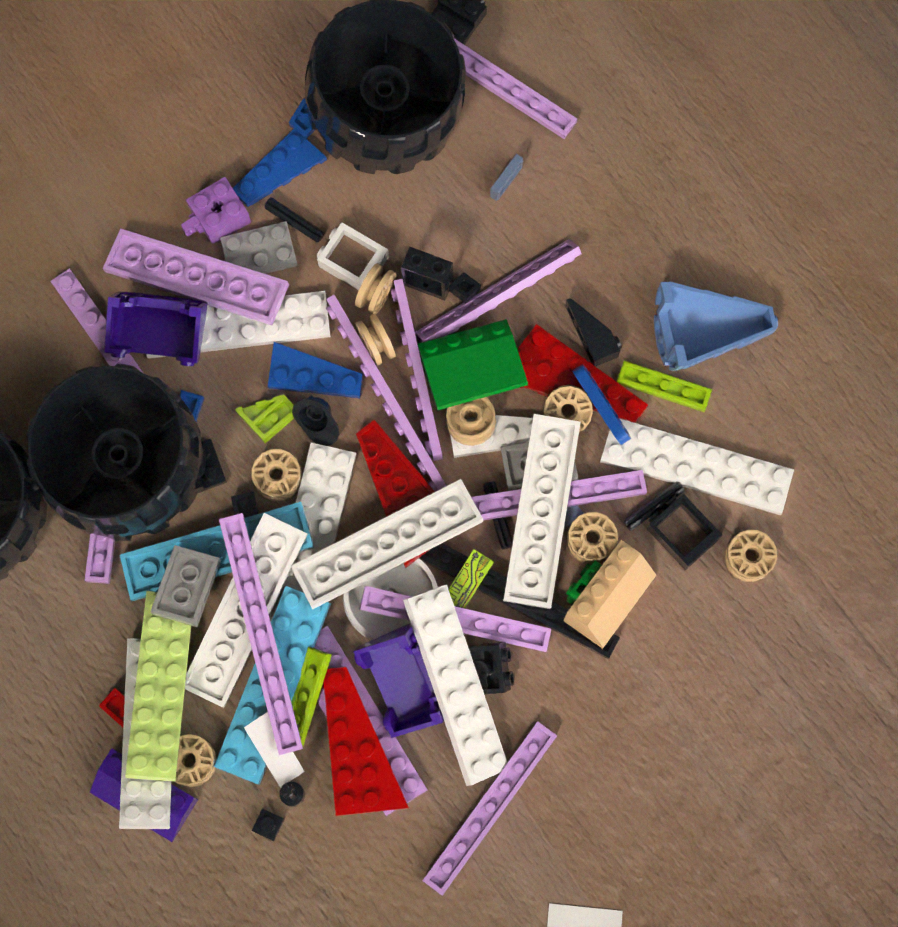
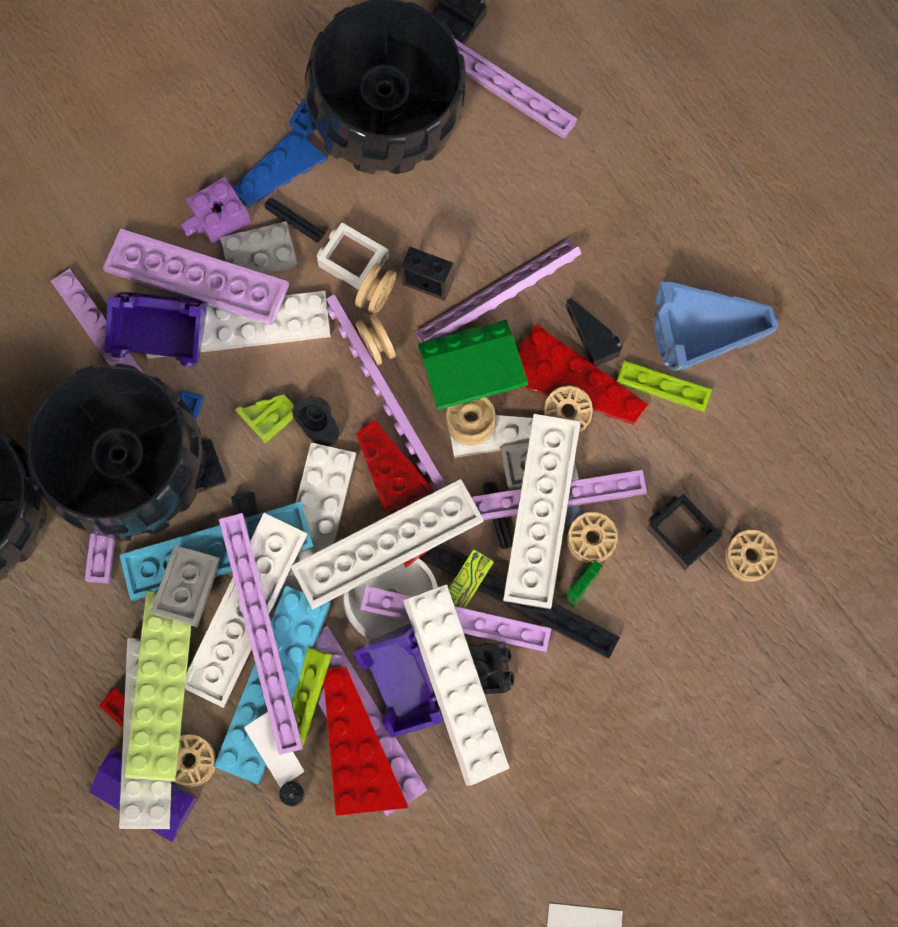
tan wheel [252,449,302,501] -> none
black plate [252,808,285,841] -> none
blue wing [268,342,363,398] -> none
lavender plate [391,279,443,461] -> none
lavender plate [423,721,557,896] -> none
black plate [448,272,481,303] -> none
sand blue tile [490,154,523,201] -> none
tan slope [564,540,656,649] -> none
blue beam [573,364,632,445] -> none
white plate [600,418,794,515] -> none
black axle [624,482,685,531] -> none

